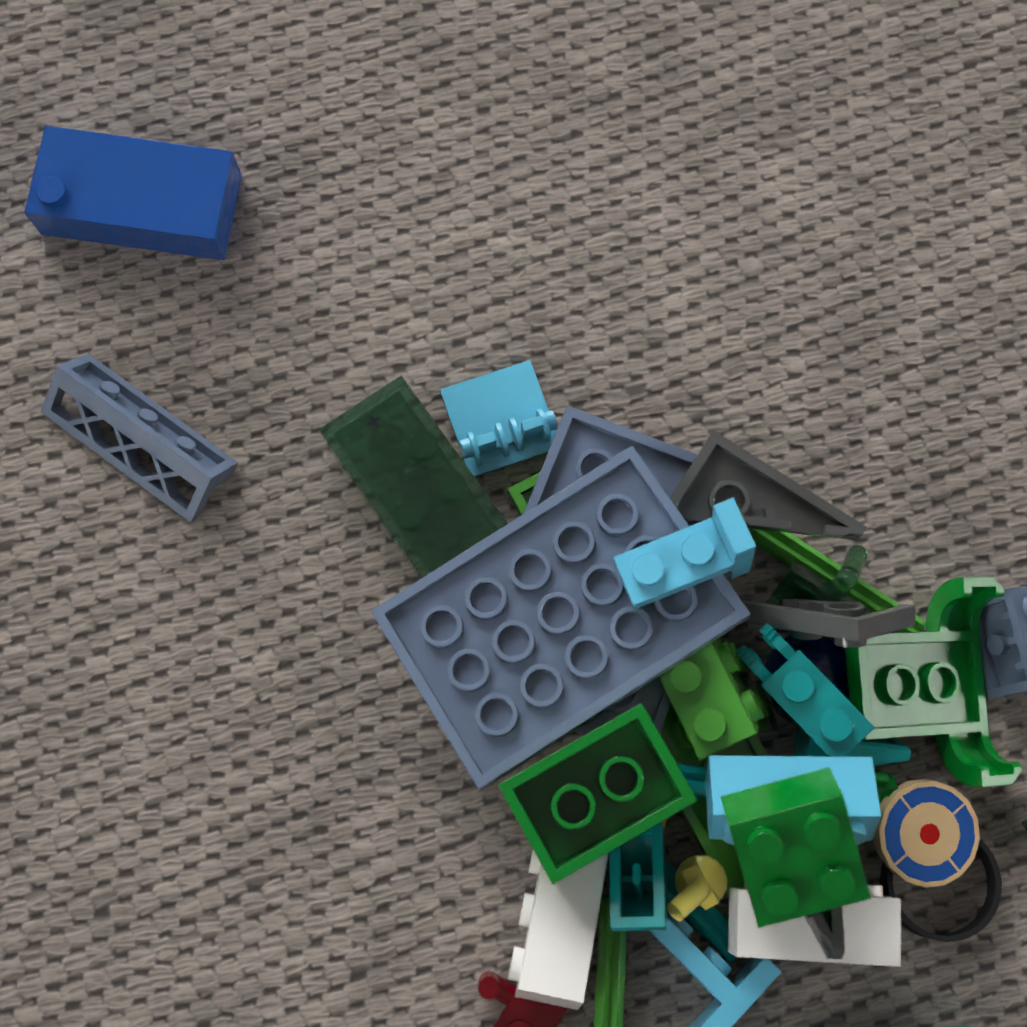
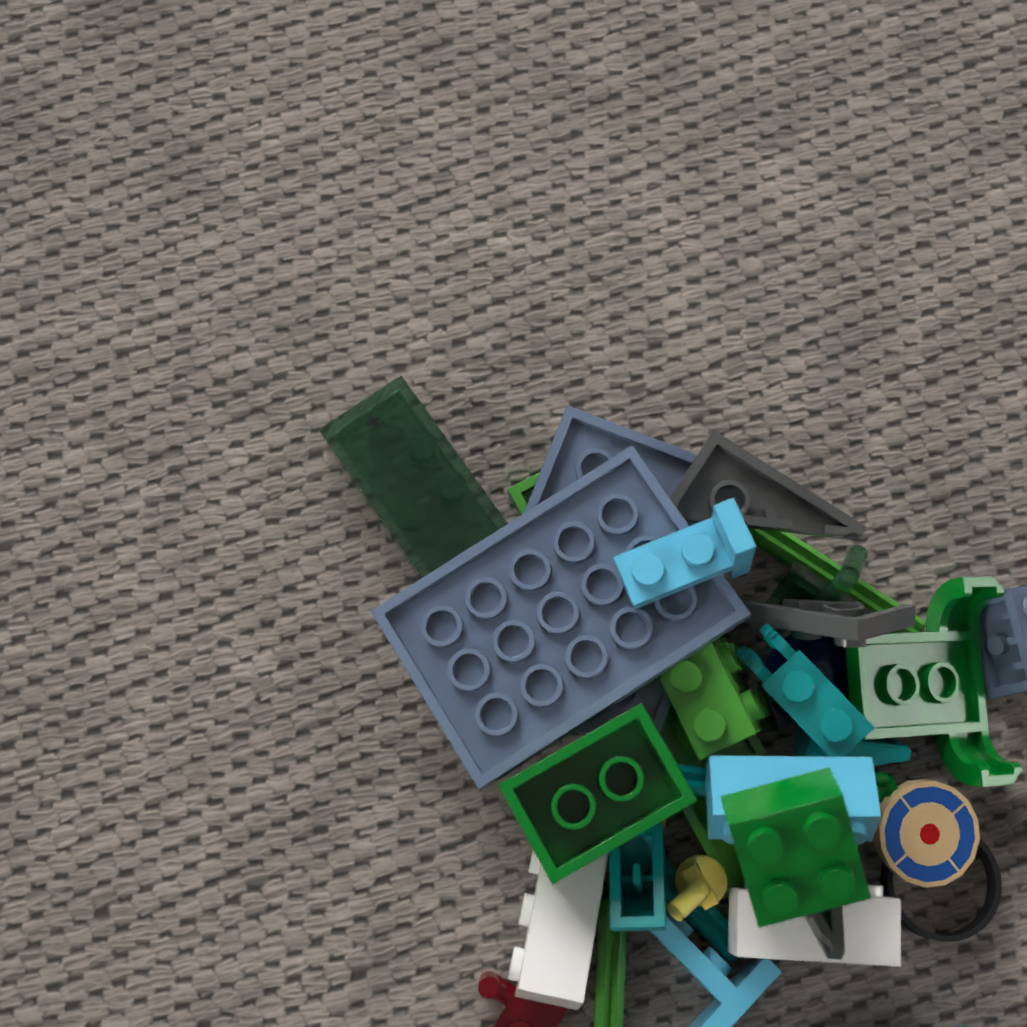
blue brick [24,125,242,260] -> none
sand blue fence [41,354,238,522] -> none
medium azure hinge [440,360,558,478] -> none

